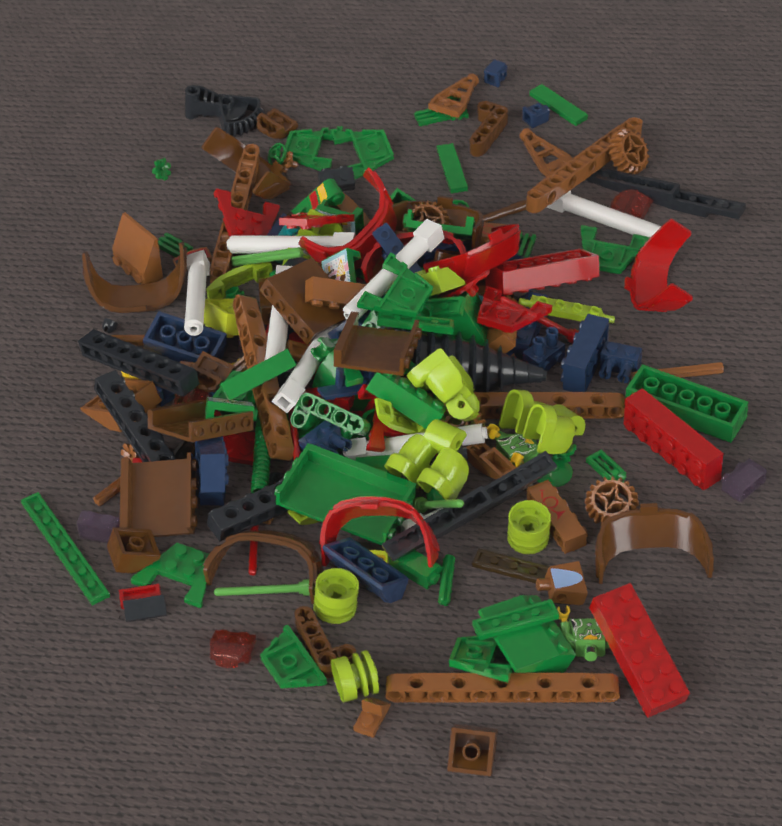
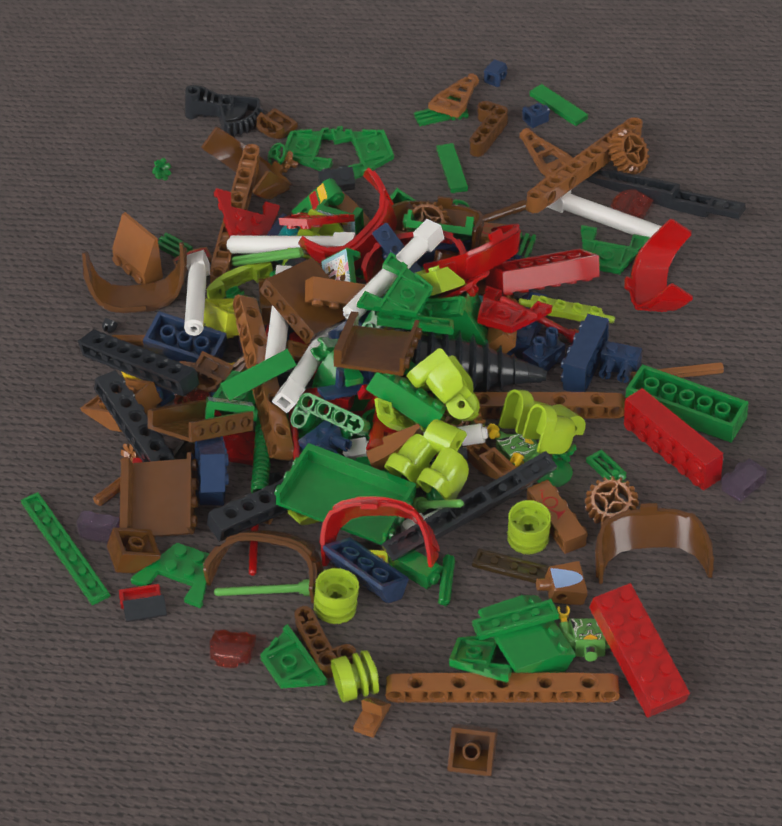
none -> dark orange slope [366,424,424,471]

